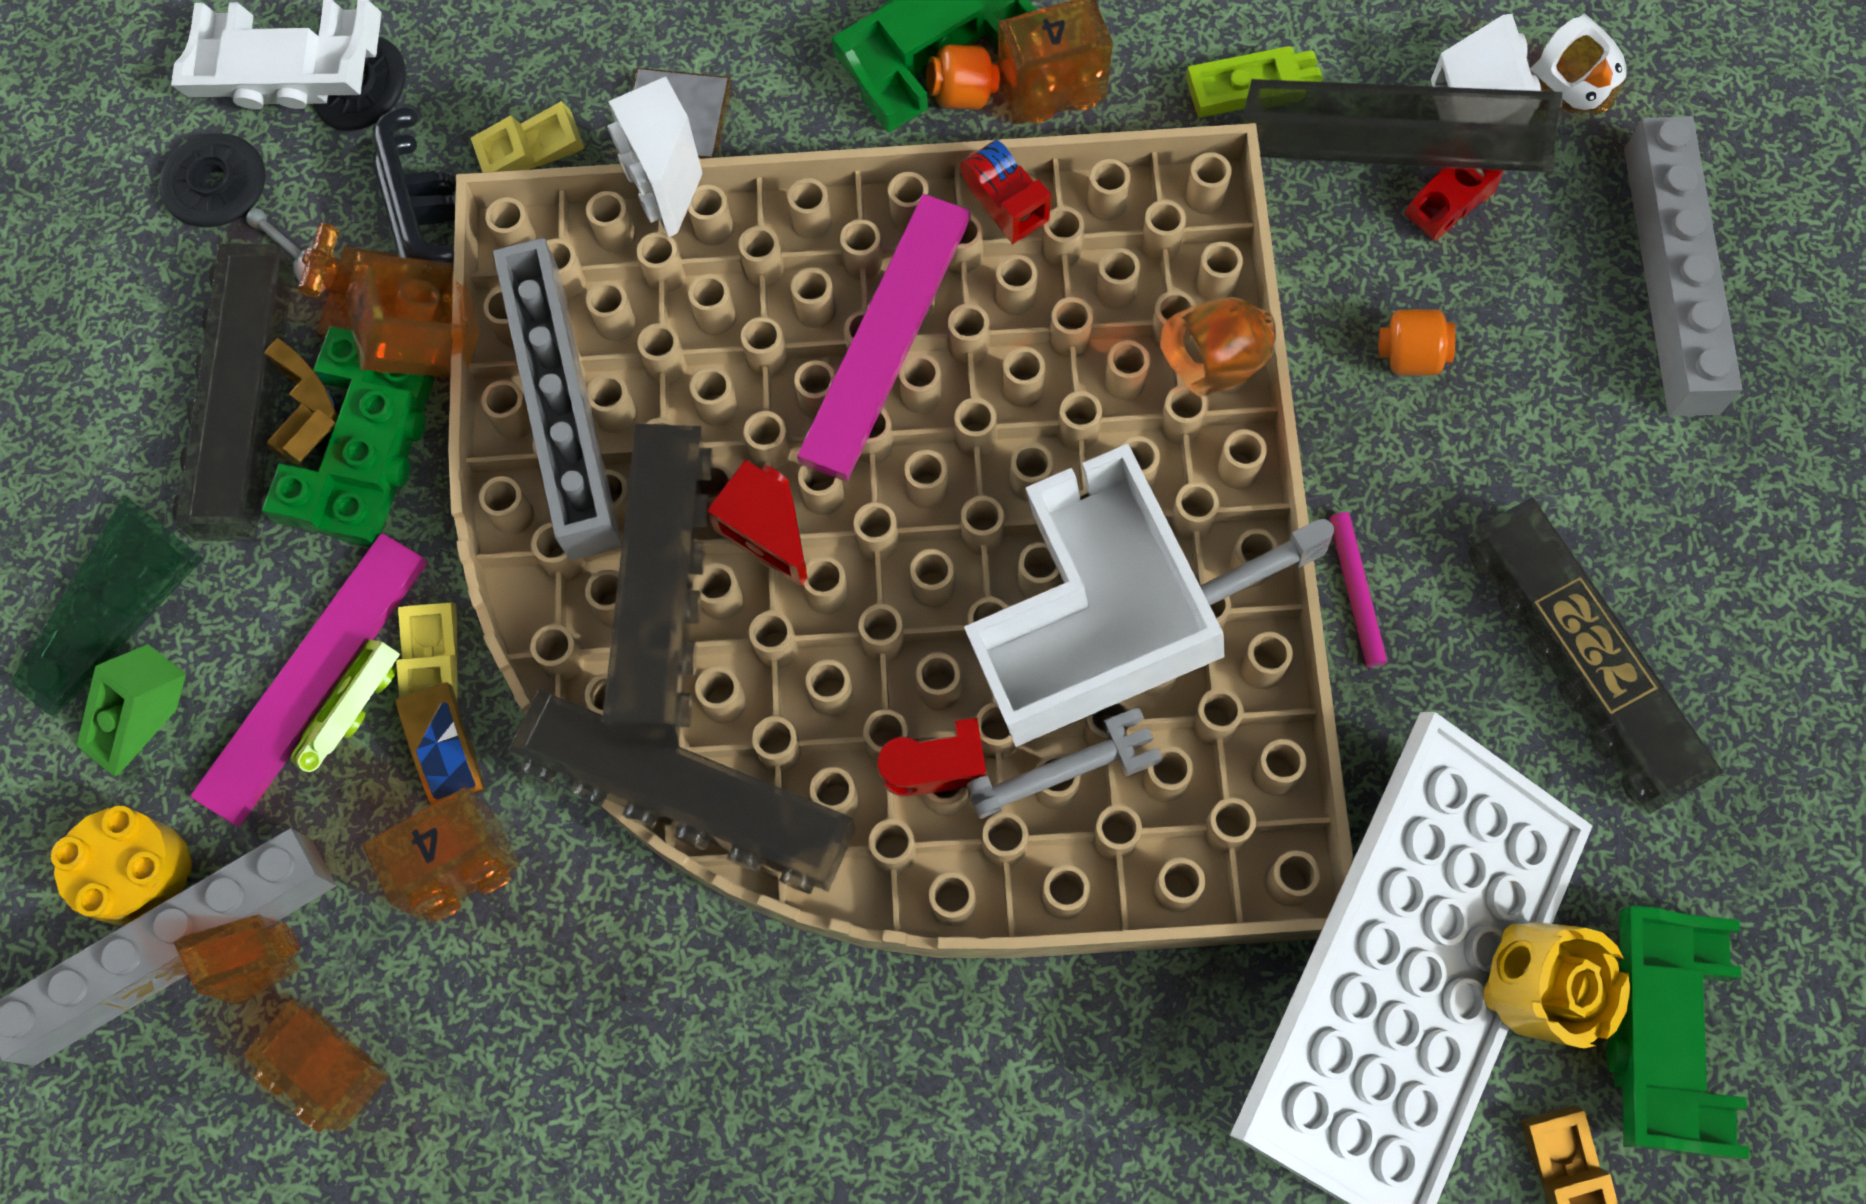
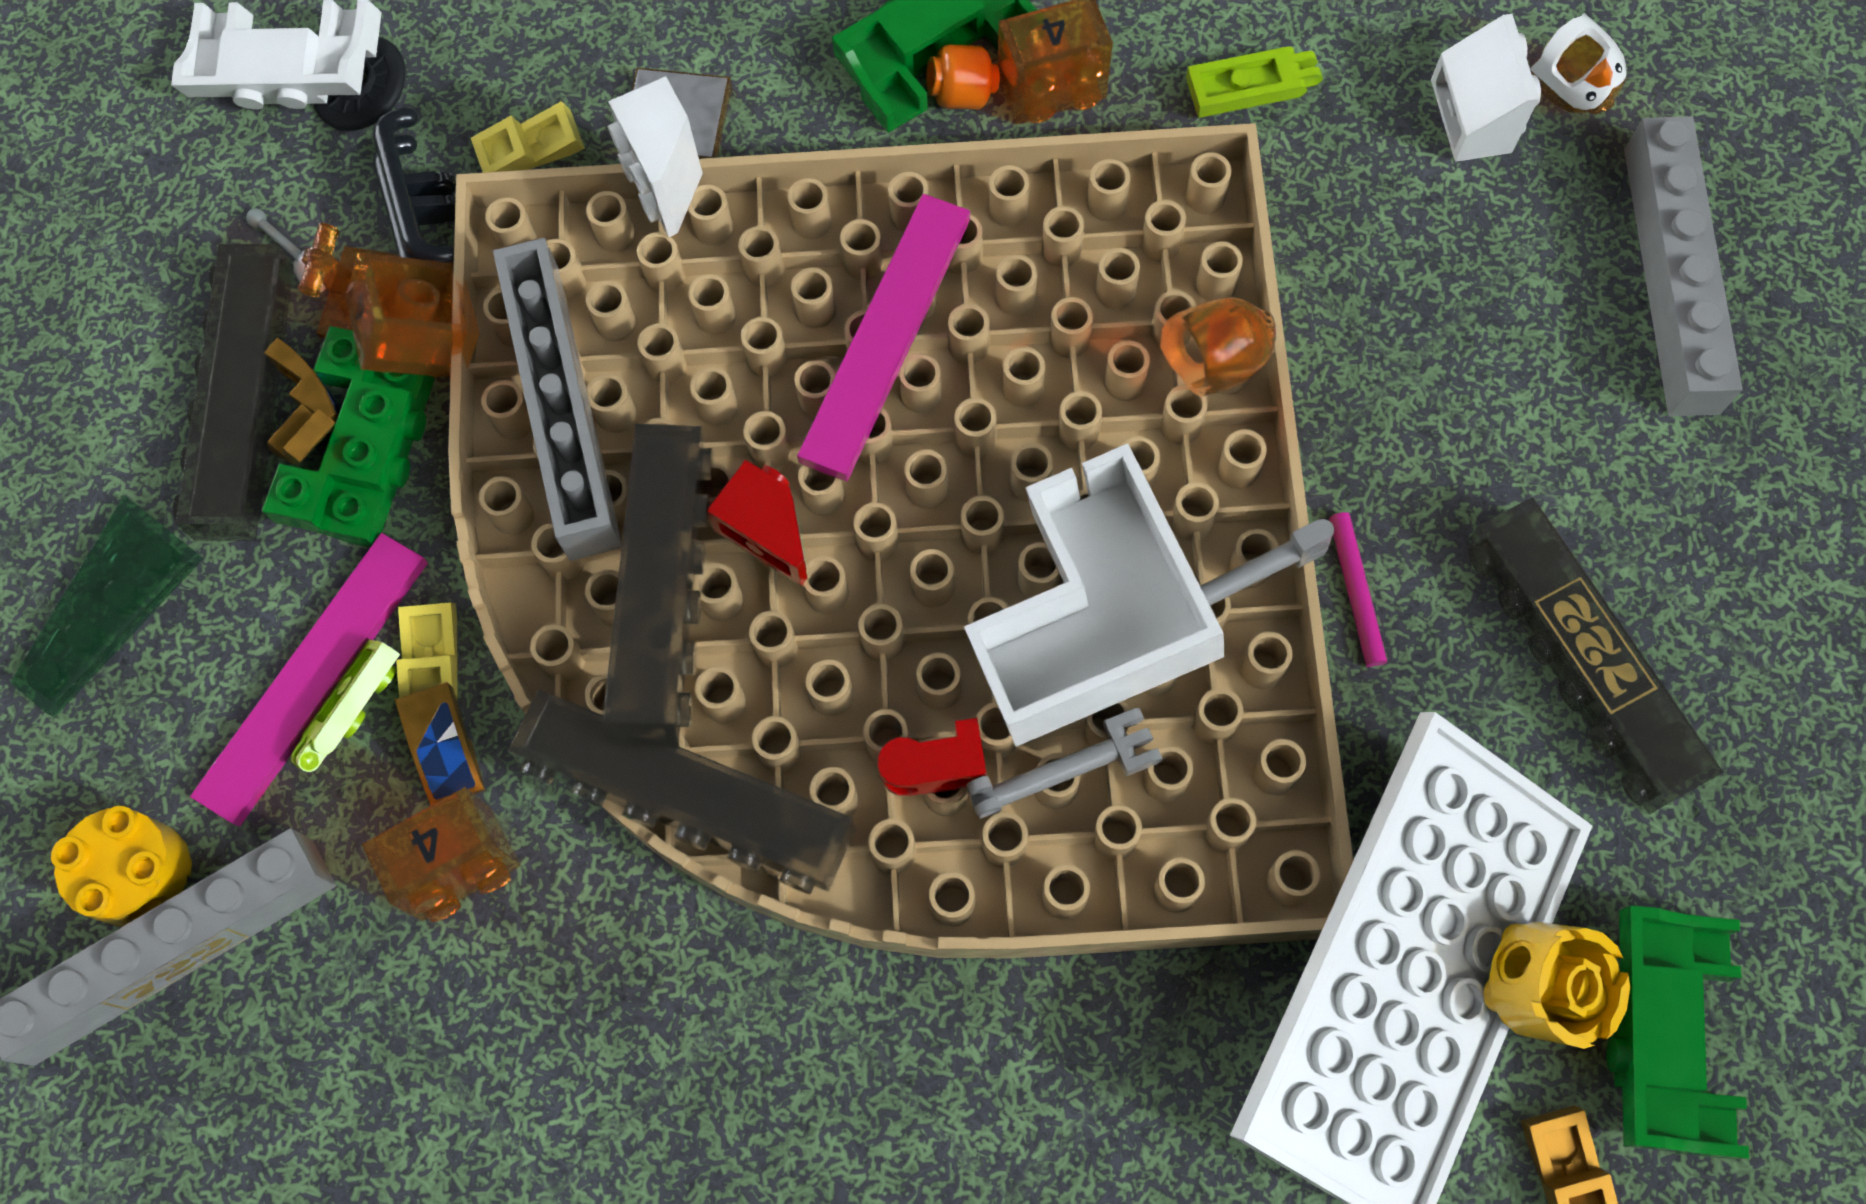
bright green slope [77,644,186,777] -> none
black wheel [159,133,266,228] -> none
clear orange slope [173,914,301,1005] -> none
clear orange brick [243,999,391,1132] -> none
red leg [960,140,1051,245] -> none
clear smoke brick [1242,79,1563,173] -> none
orange head [1378,309,1455,376] -> none
red leg [1405,141,1505,241] -> none

